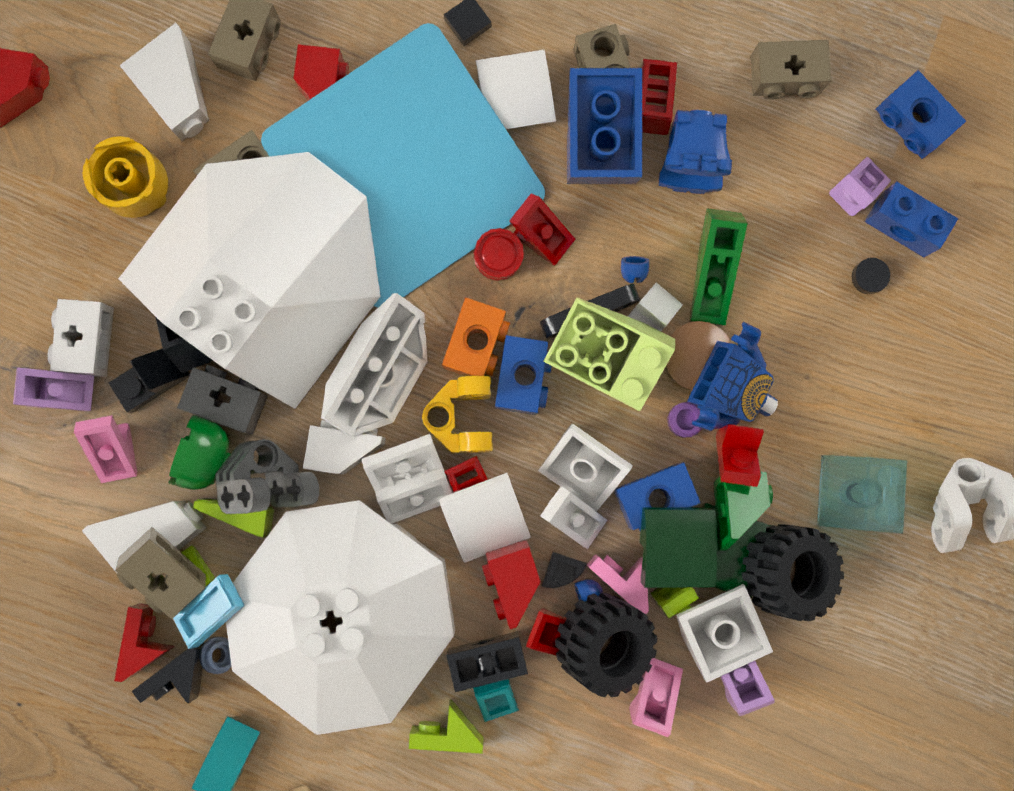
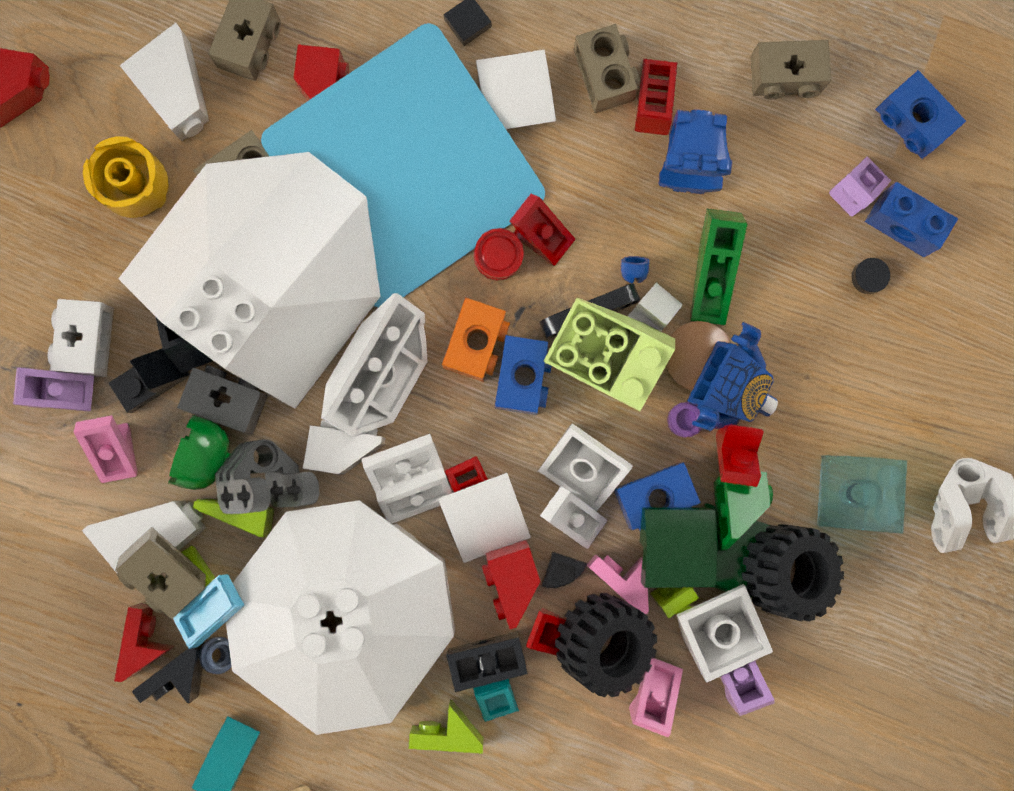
yellow piece [422,376,493,453] -> none
blue slope [567,68,642,184] -> none
blue hinge [574,579,603,602] -> none

